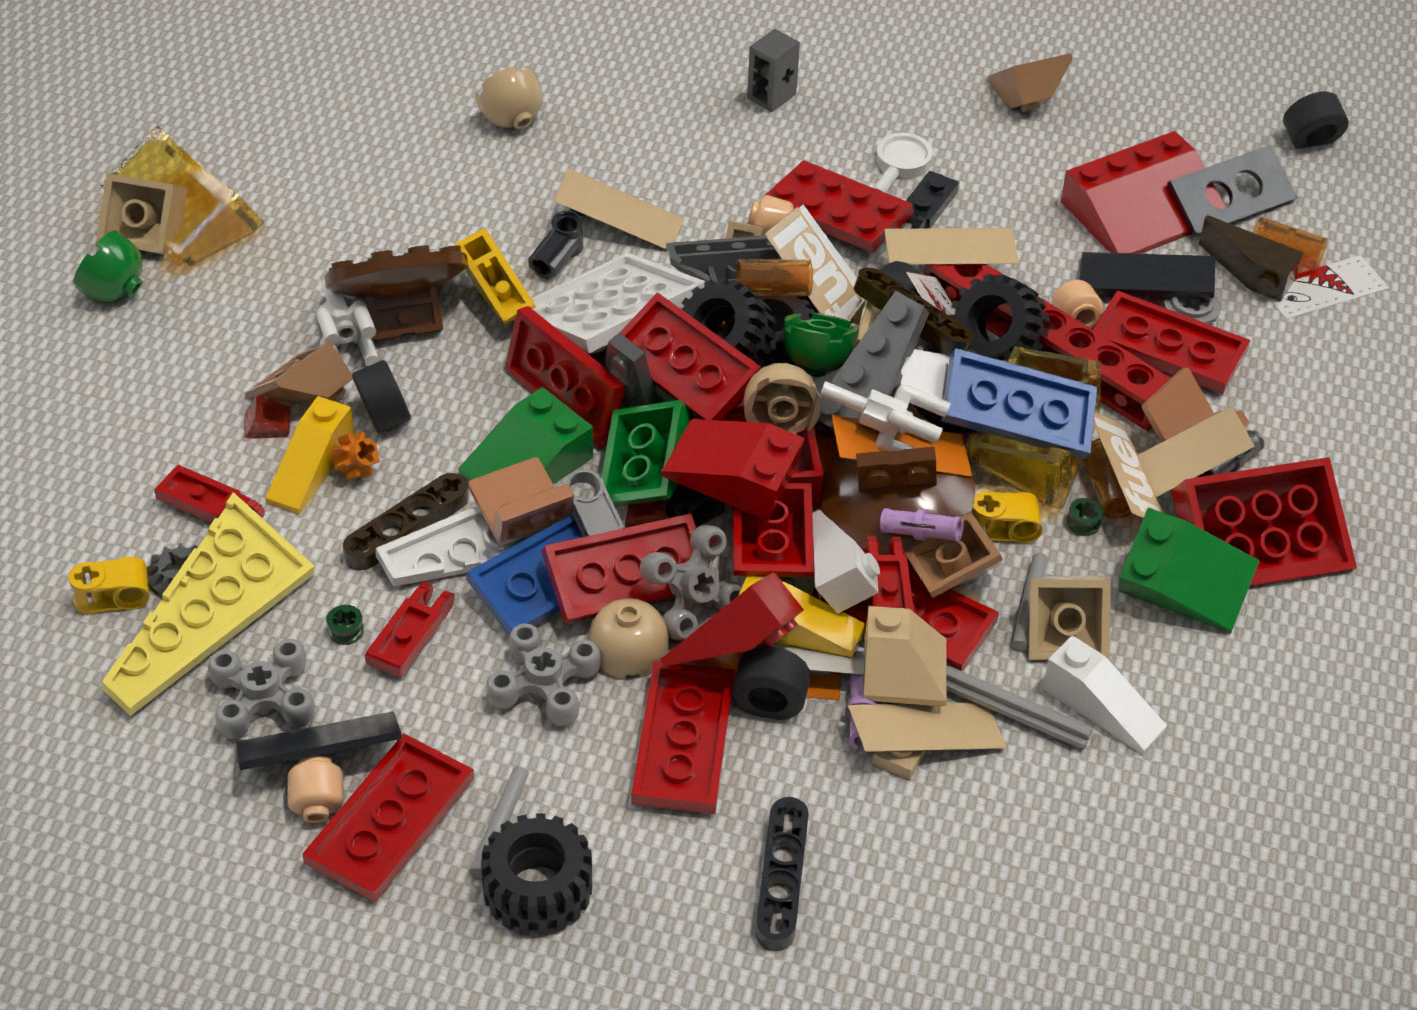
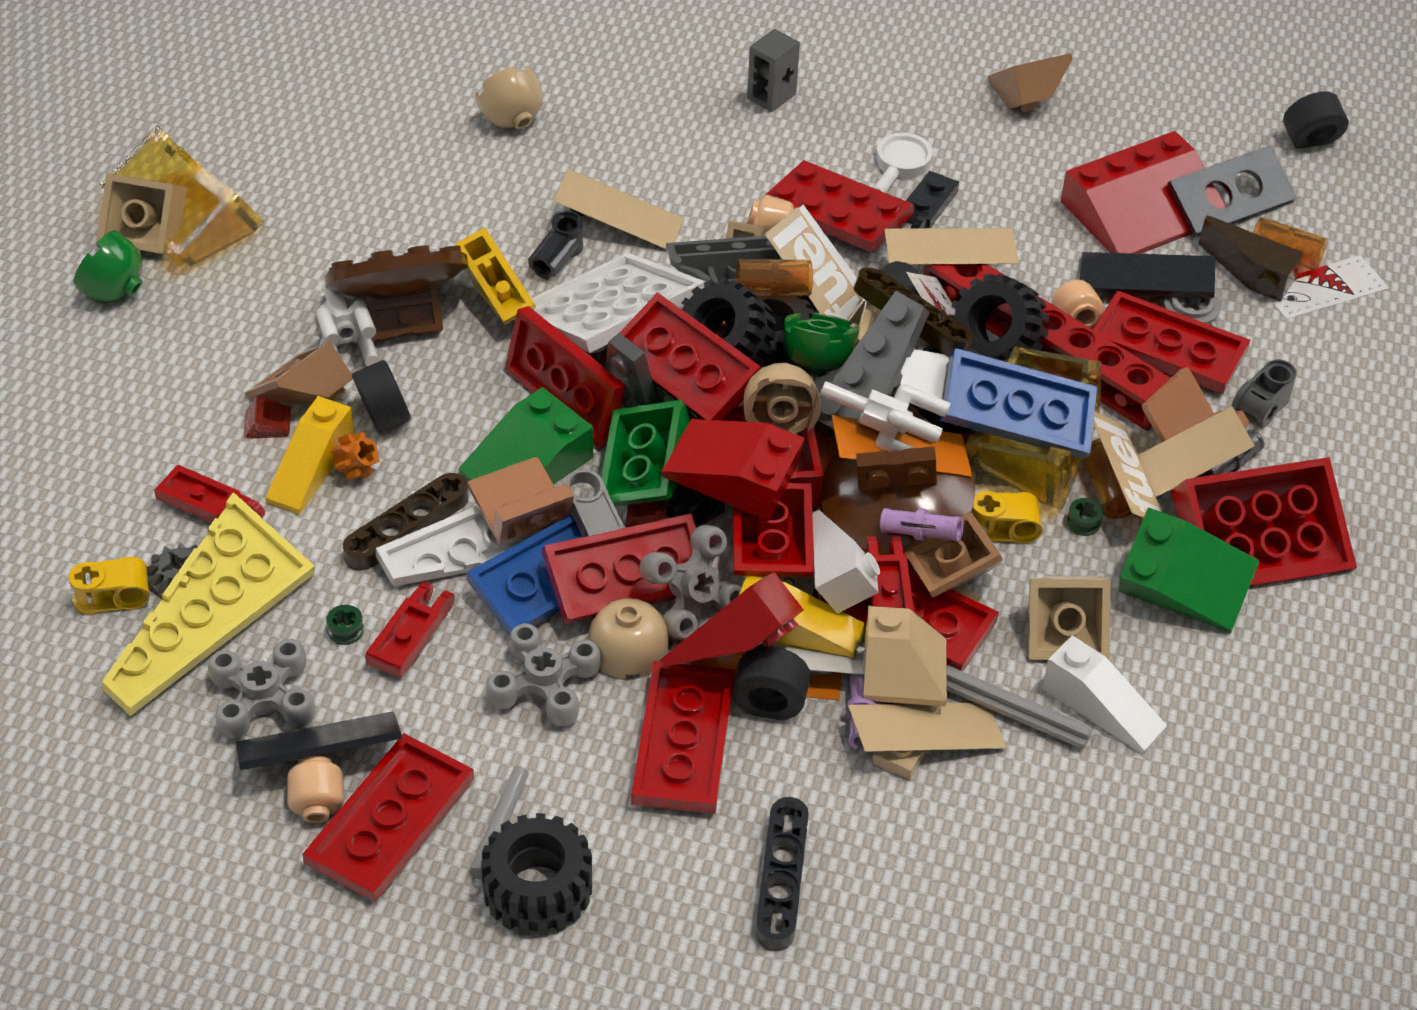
light grey bar [1012,553,1048,651] -> none
none -> dark grey piece [1232,359,1297,427]

